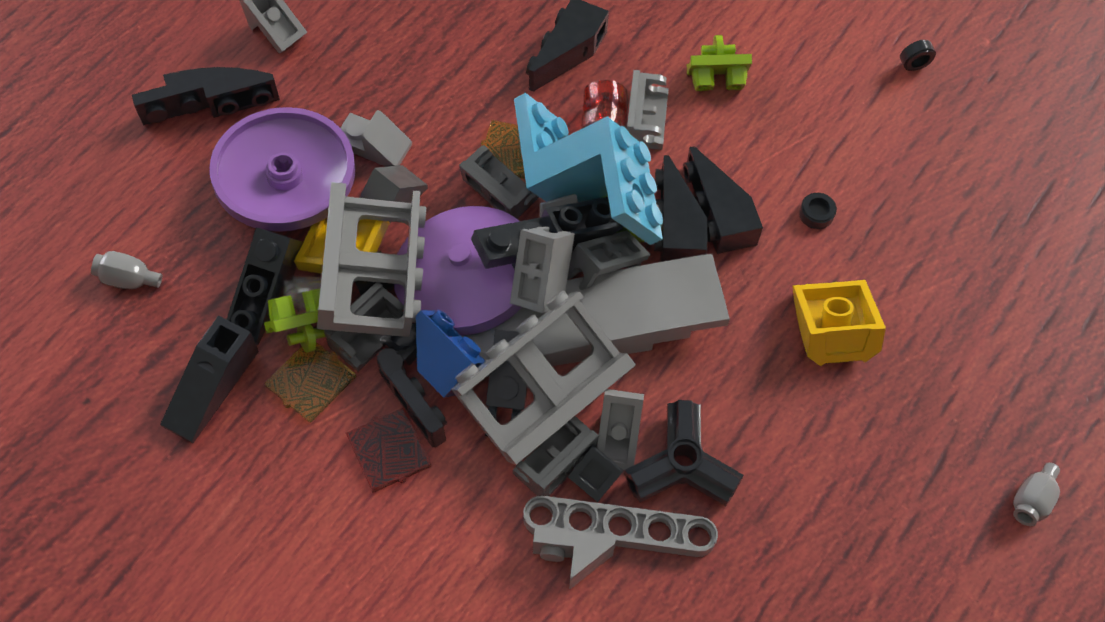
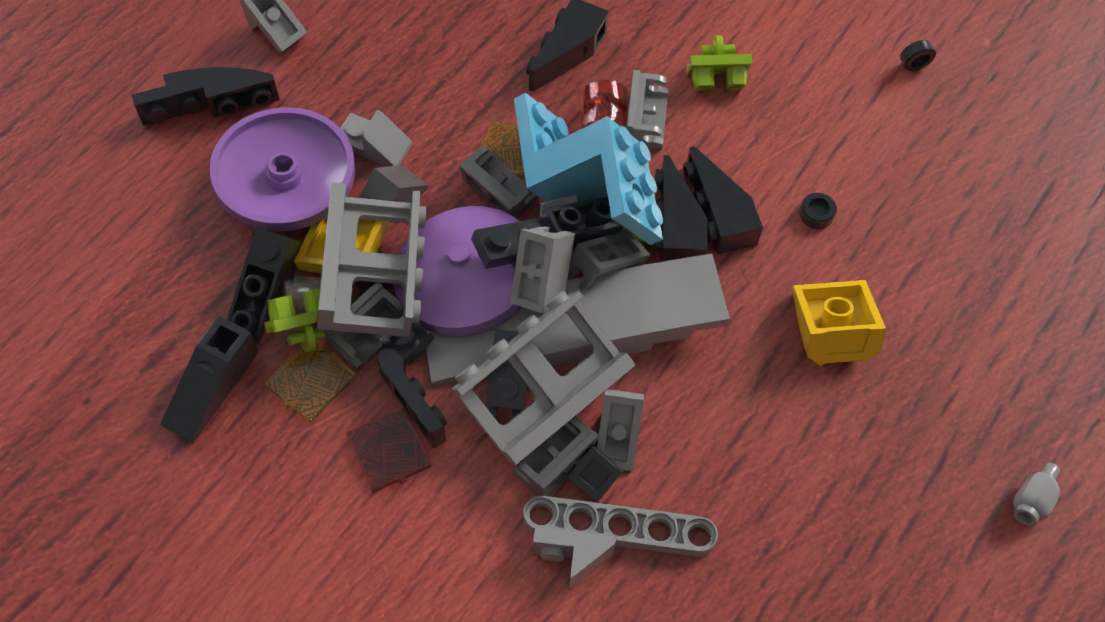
light grey plant [91,251,162,290] -> none
blue slope [416,310,485,398] -> none
black piece [624,400,744,506] -> none

